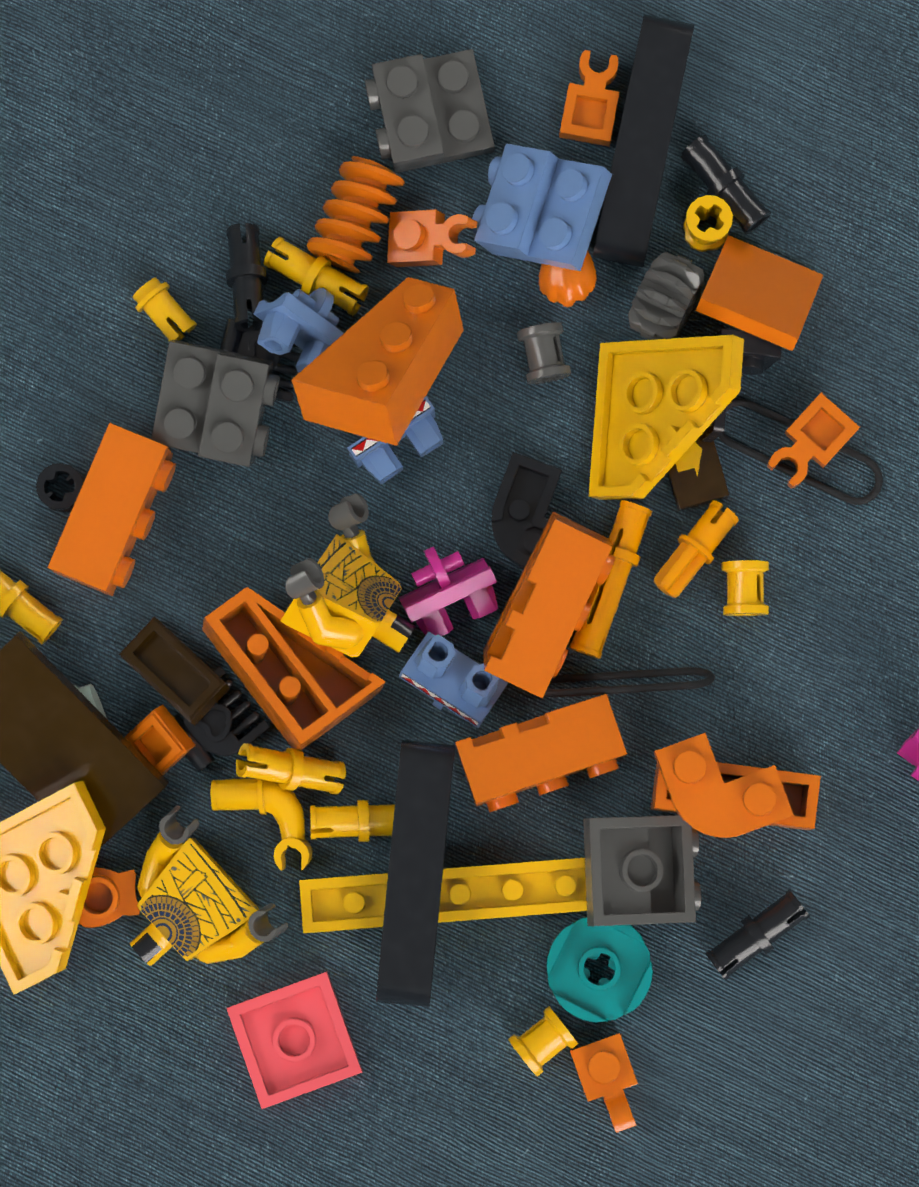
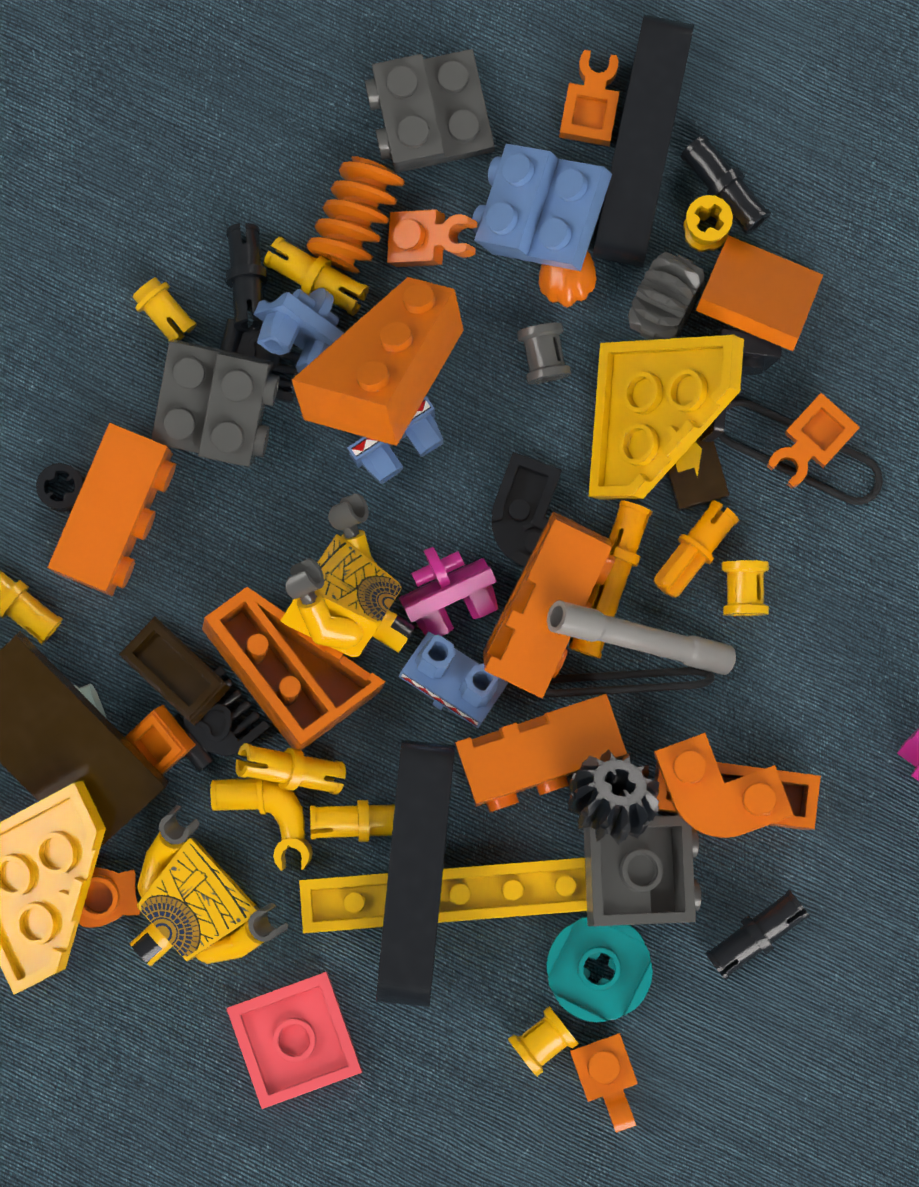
none -> light grey piece [547,600,736,675]
none -> black gear [568,749,660,845]

